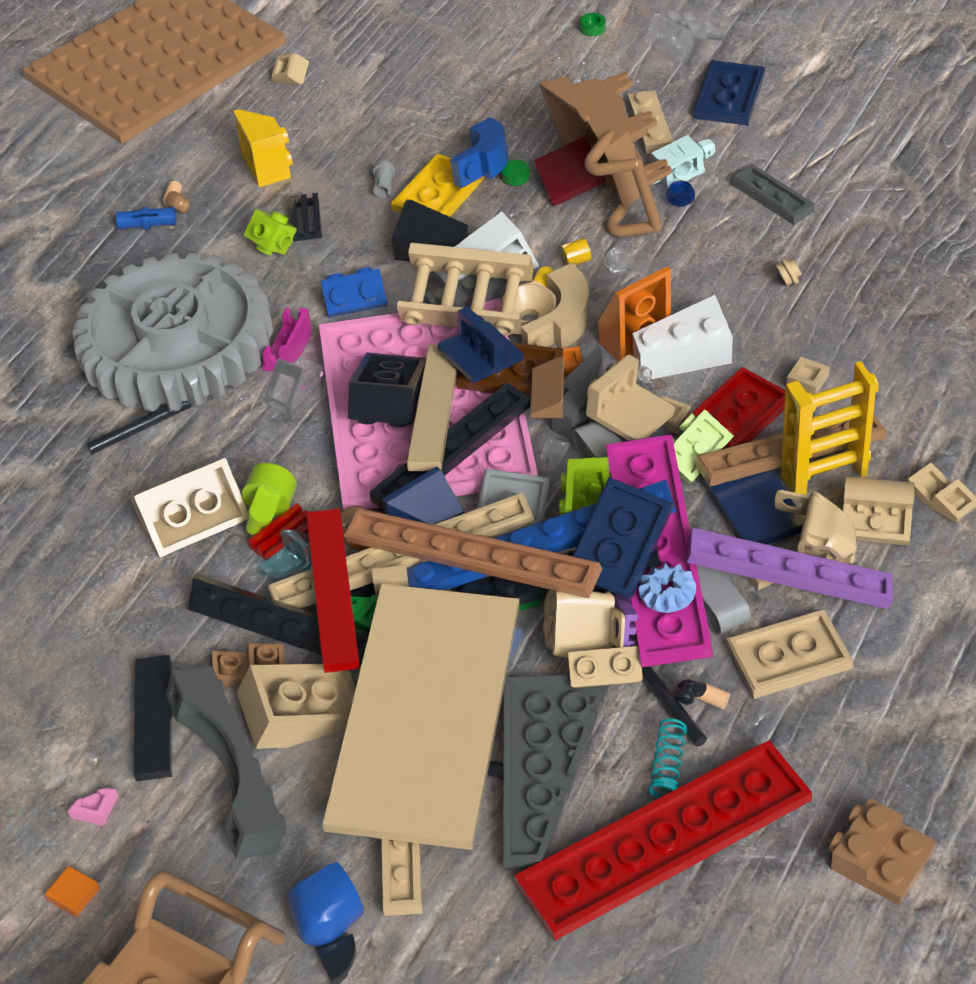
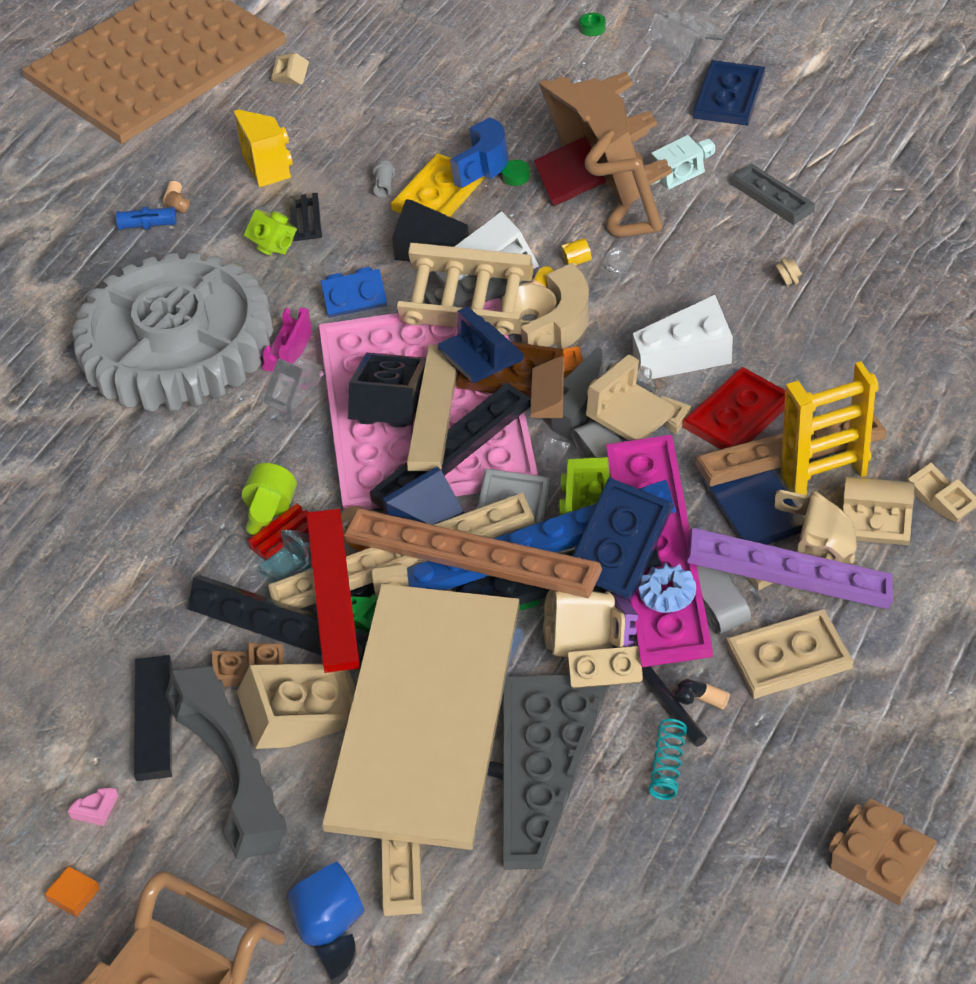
black bar [86,401,192,455] -> none
slope [129,458,249,557] -> none
red plate [514,740,812,941] -> none
orange slope [598,266,671,362] -> none
tan plate [628,90,673,155] -> none
clear blue plate [666,180,695,207] -> none
yellowish green bracket [673,410,733,485] -> none
tan plate [787,357,830,394] -> none

